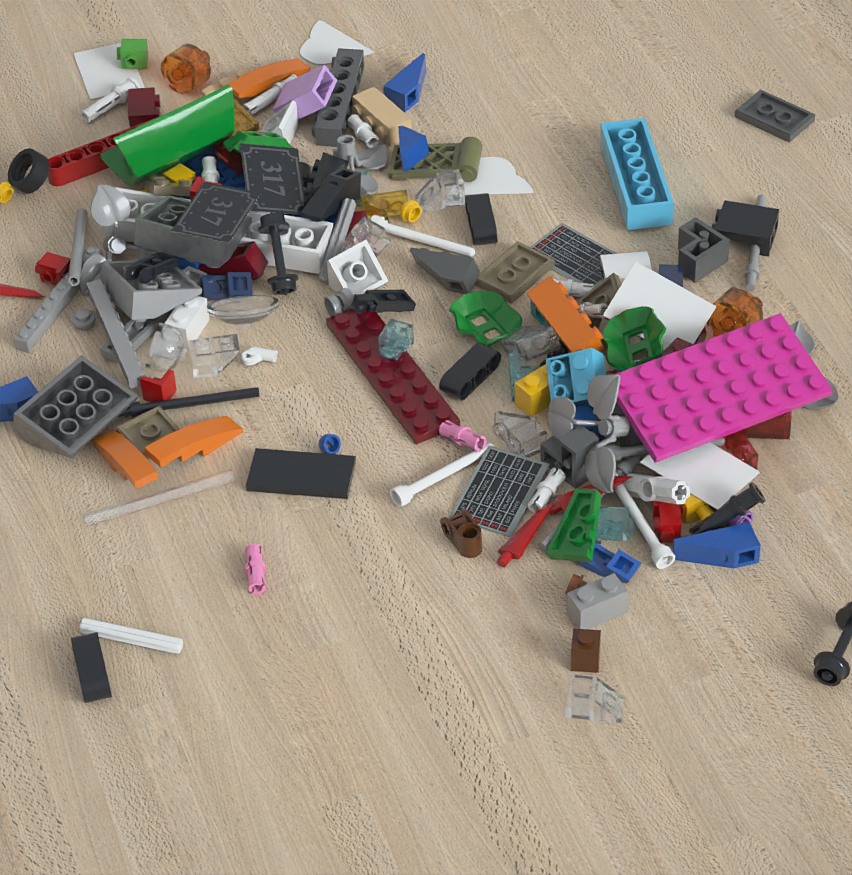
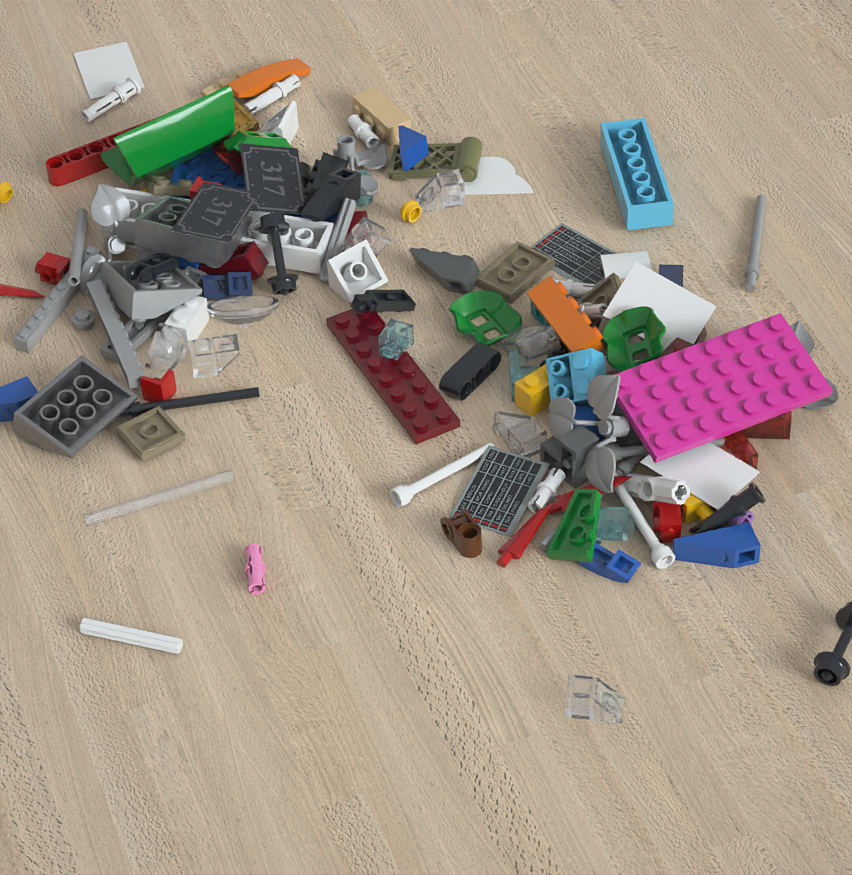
black tyre [8,148,49,194] -> none
black beam [70,632,112,703] -> none
orange slope [91,429,158,489] -> none
bright green brick [117,39,148,69] -> none
dark red brick [128,87,161,128] -> none
orange slope [144,416,243,468] -> none
clear orange brick [161,43,211,94] -> none
yellow tile [163,163,196,183] -> none
white pin [201,156,220,183] -> none
white arm [241,347,278,366] -> none
black tile [246,448,356,499] -> none
lavender brick [272,65,337,120] -> none
white sticker [300,20,374,64] -> none
dark grey brick [312,48,365,147] -> none
blue hinge [318,434,341,454] -> none
light grey wheel [324,288,354,317] -> none
clear yellow slope [361,190,408,223] -> none
white piece [369,215,475,257] -> none
blue slope [383,53,426,112] -> none
bright pink pin [439,420,487,452] -> none
black beam [465,193,498,246] -> none
dark orange plate [565,574,587,594] -> none
light grey brick [567,573,628,629] -> none
reddish brown brick [571,628,601,673] -> none
dark grey brick [678,217,730,283] -> none
clear orange brick [707,287,763,337] -> none
black panel [711,200,780,257] -> none
dark grey tile [735,90,816,143] -> none

